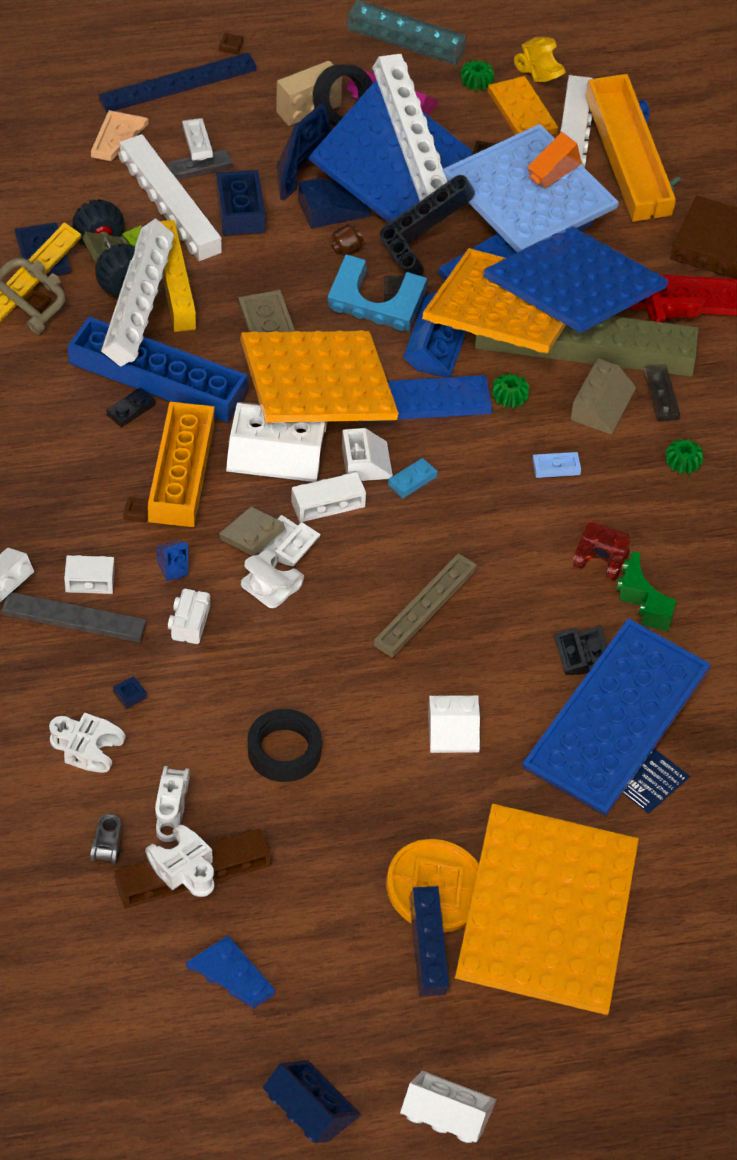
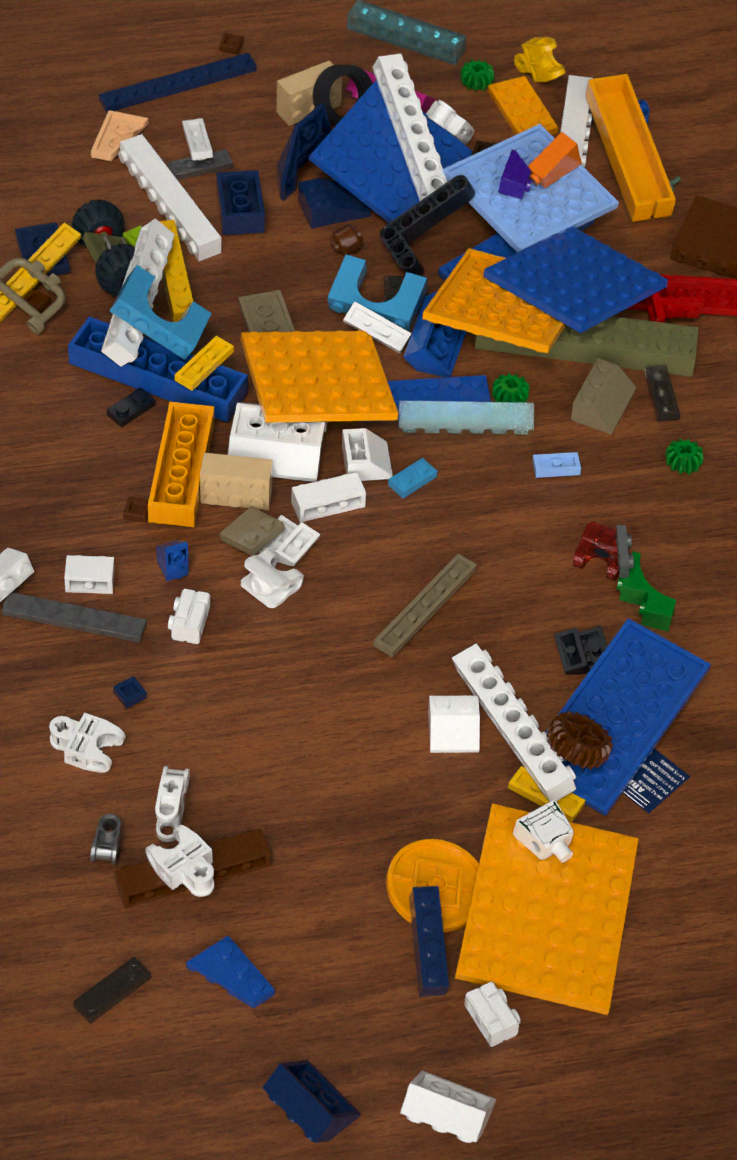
black tyre [248,709,322,782] -> none
none -> clear smoke plate [73,956,151,1024]
none -> dark azure arch [110,265,212,360]
none -> yellow plate [174,336,234,391]
none -> tan brick [200,453,273,510]
none -> white plate [344,302,411,354]
none -> clear light blue brick [398,400,534,434]
none -> white piece [426,100,475,145]
none -> white brick [452,643,576,802]
none -> white brick [464,982,520,1047]
none -> dark purple slope [498,149,532,199]
none -> yellow plate [508,766,585,822]
none -> white torso [513,800,573,863]
none -> reddish brown gear [546,711,613,770]
none -> dark grey plate [616,525,634,578]

